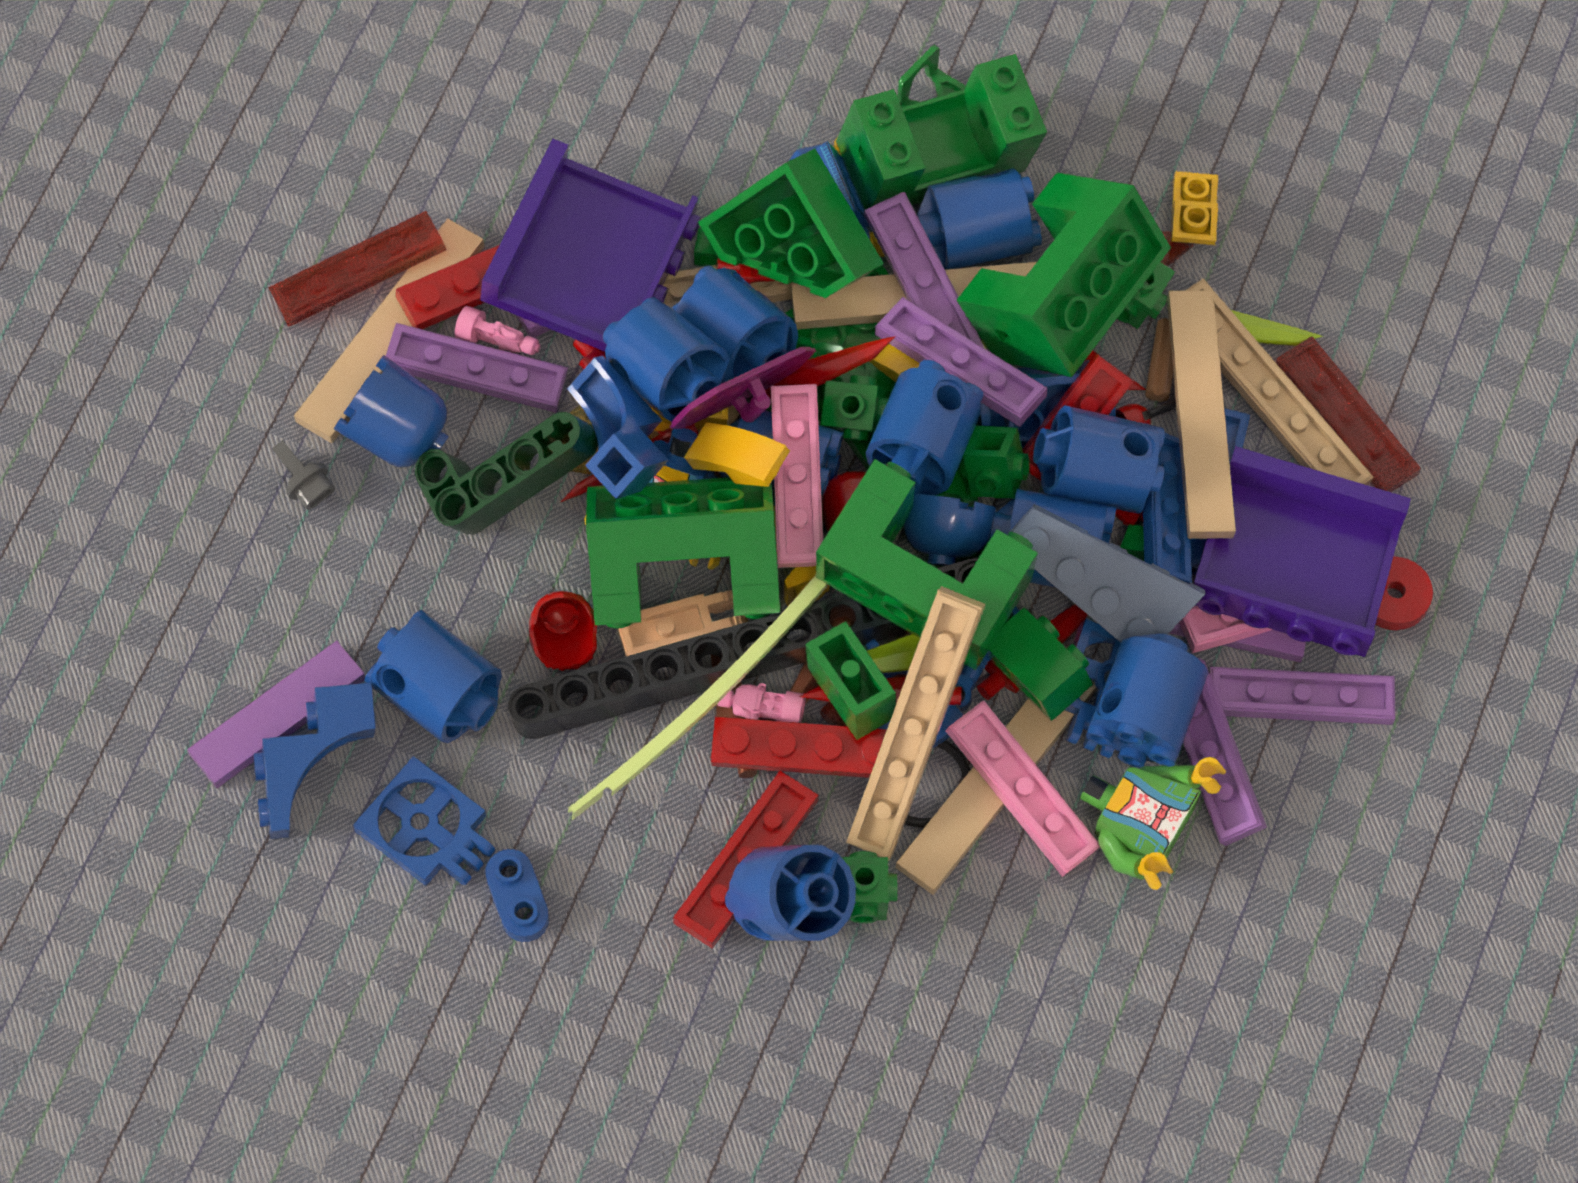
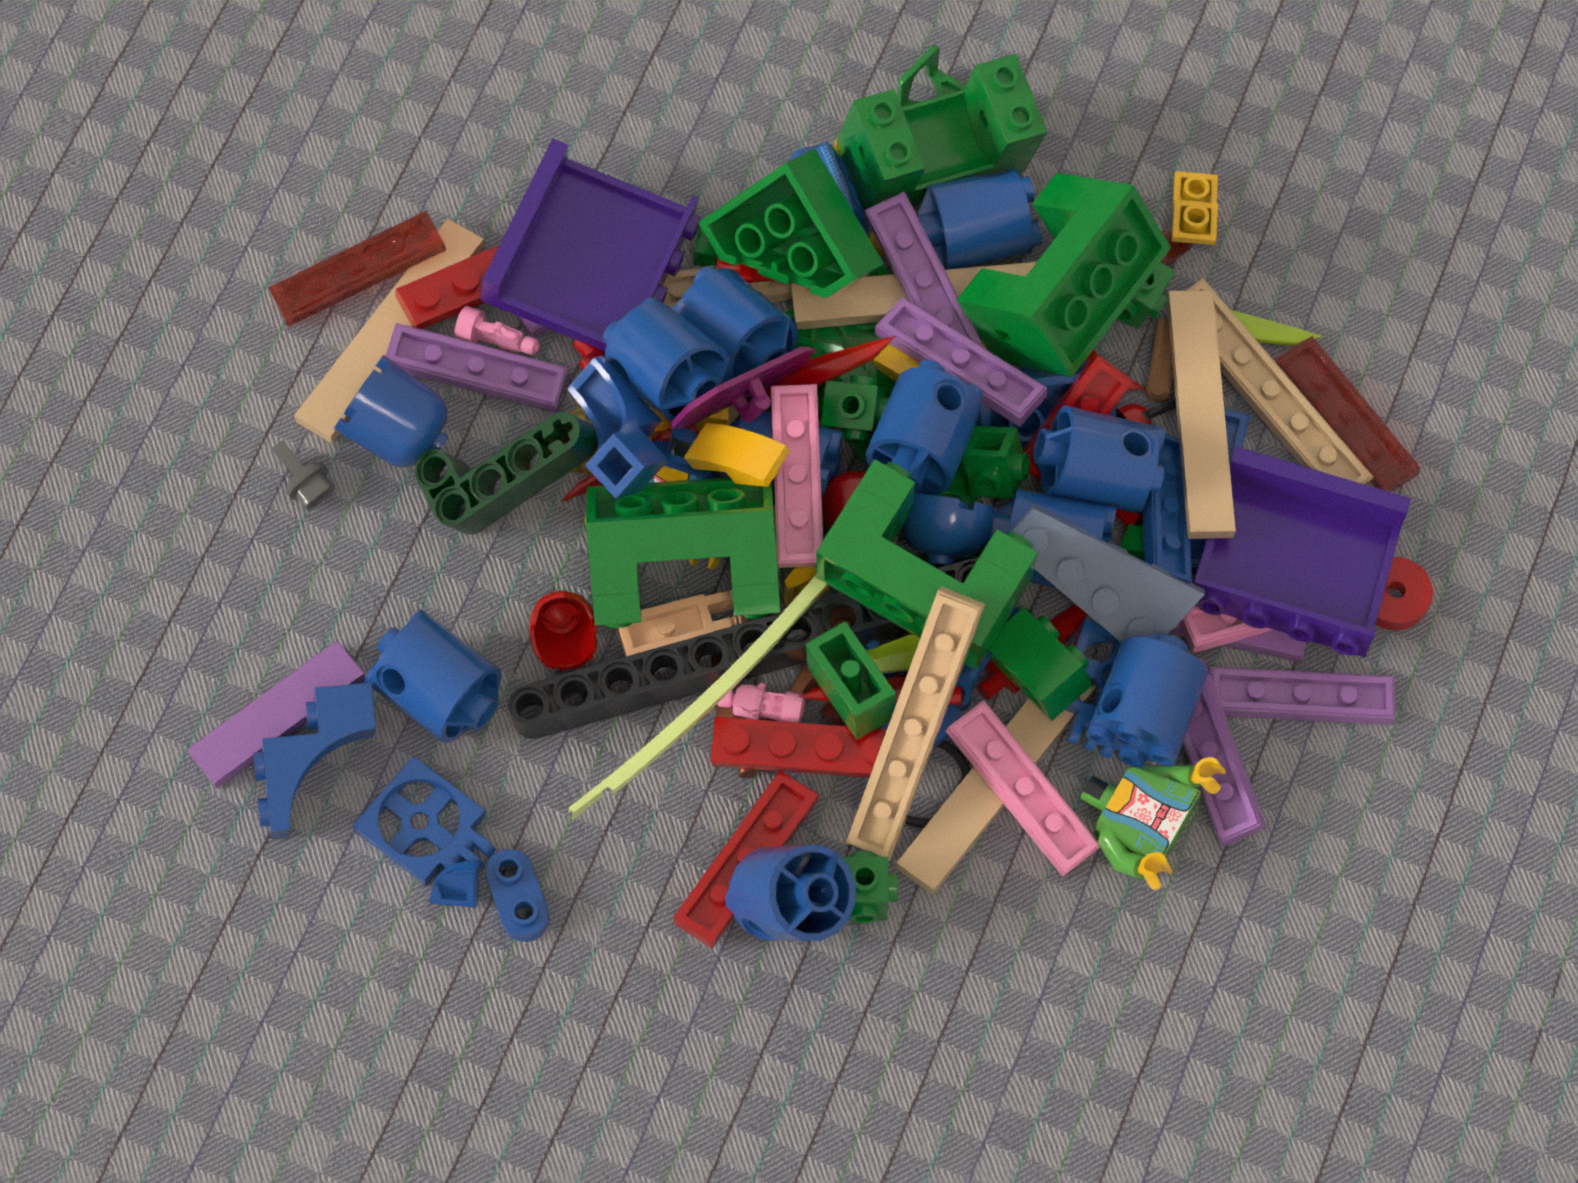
none -> blue tile [429,860,479,908]

